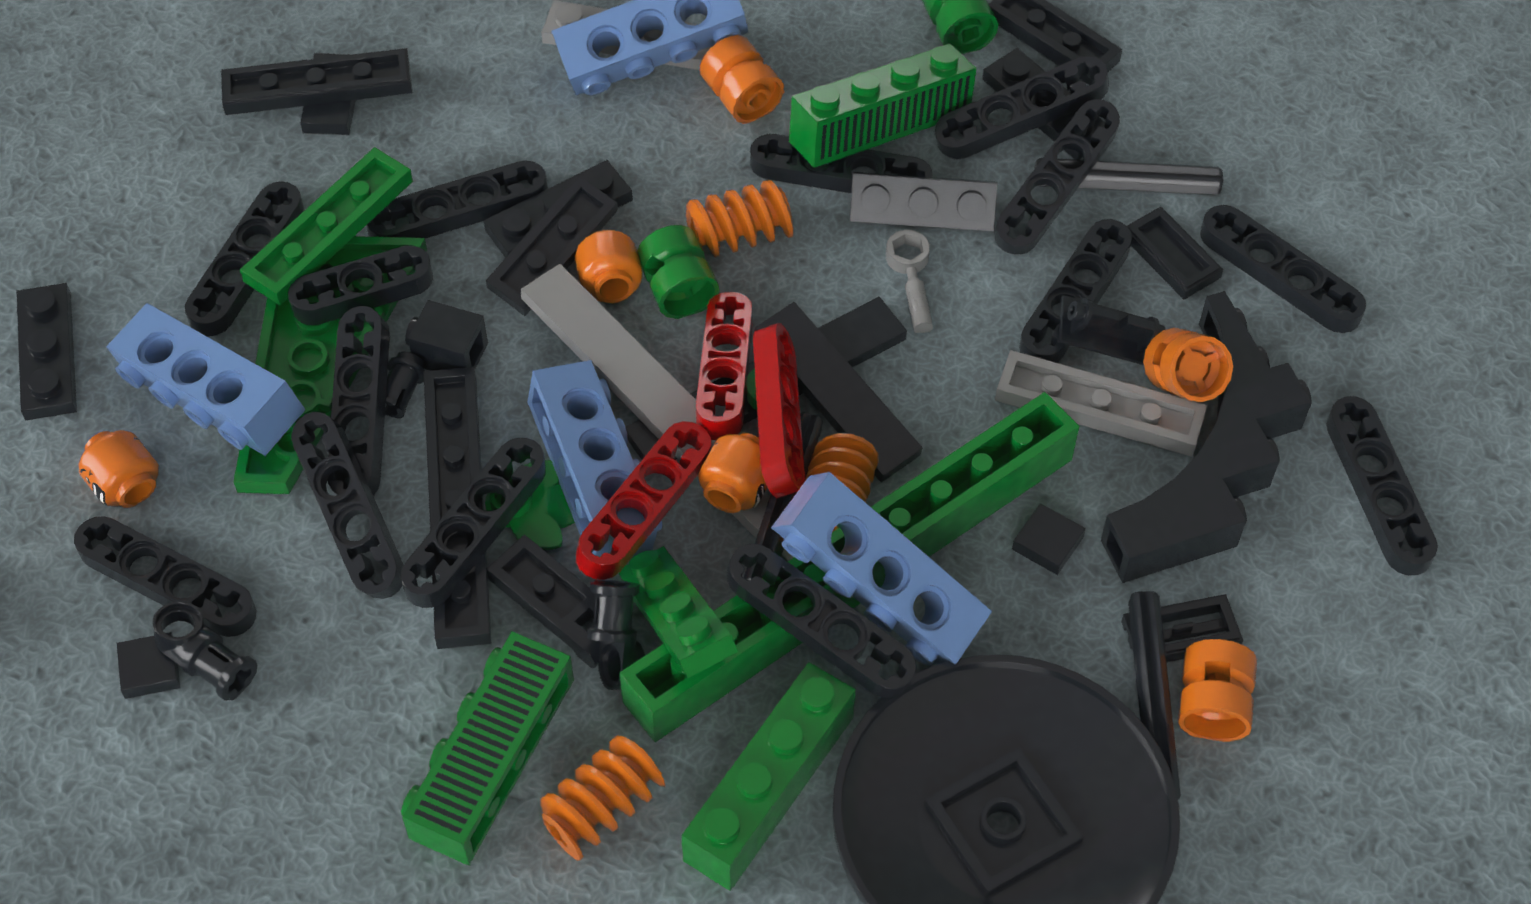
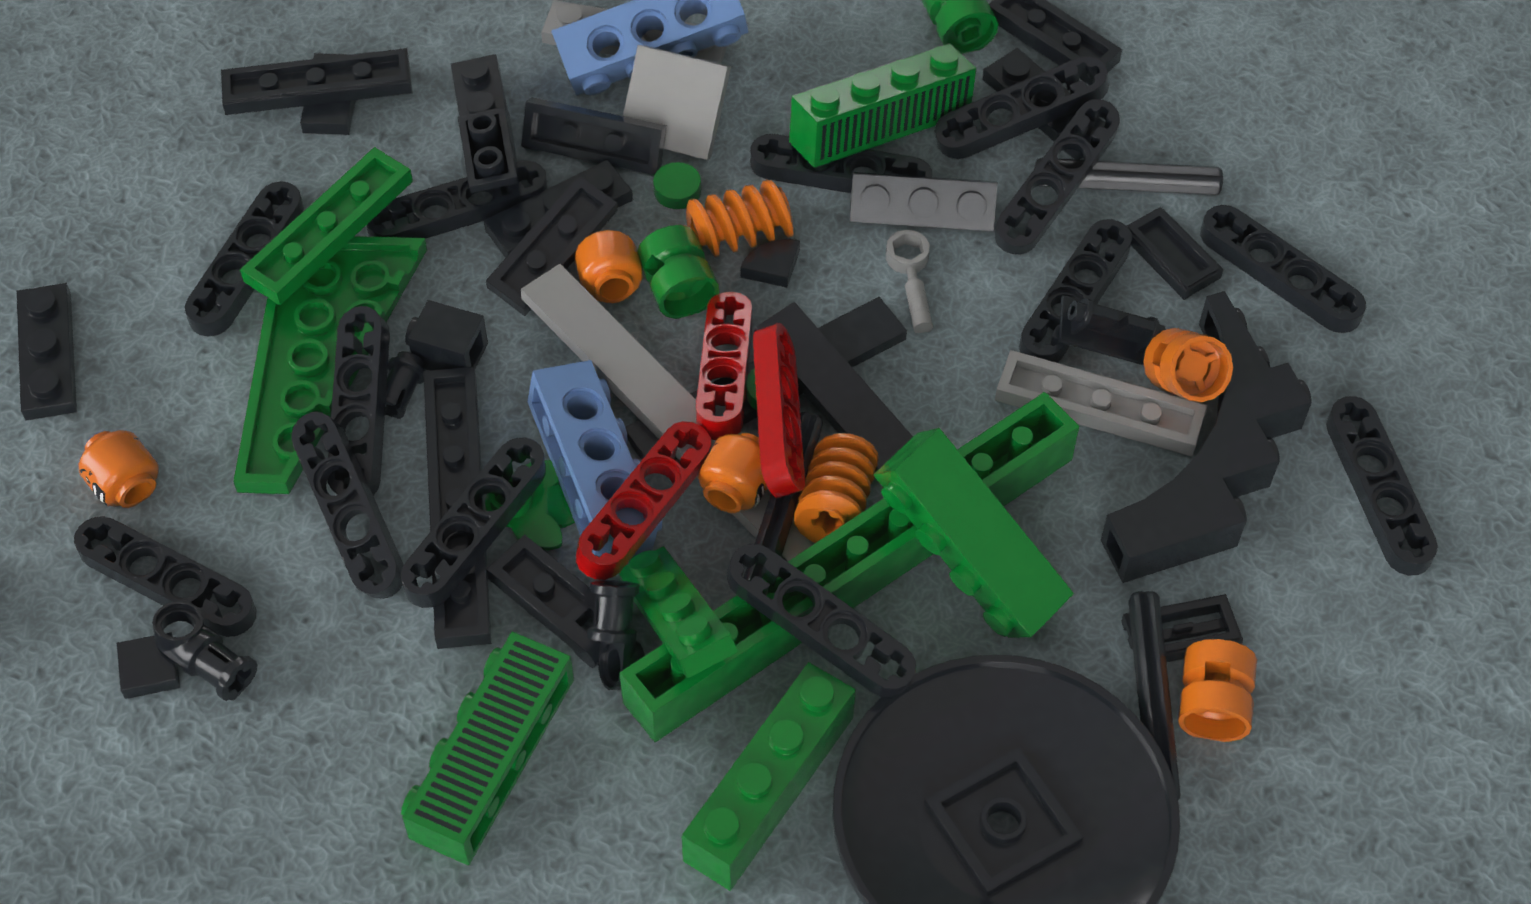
medium blue brick [106,303,305,456] -> none
black beam [288,245,433,325] -> none
orange piece [540,735,665,861] -> none
orange wheel [700,35,784,124] -> none
medium blue brick [771,472,992,666] -> none
black tile [1012,503,1086,575] -> none
none -> black slope [451,54,519,193]
none -> black plate [521,97,667,175]
none -> light grey tile [623,45,731,160]
none -> green tile [653,162,701,209]
none -> black tile [740,239,800,288]
none -> green brick [873,428,1074,638]

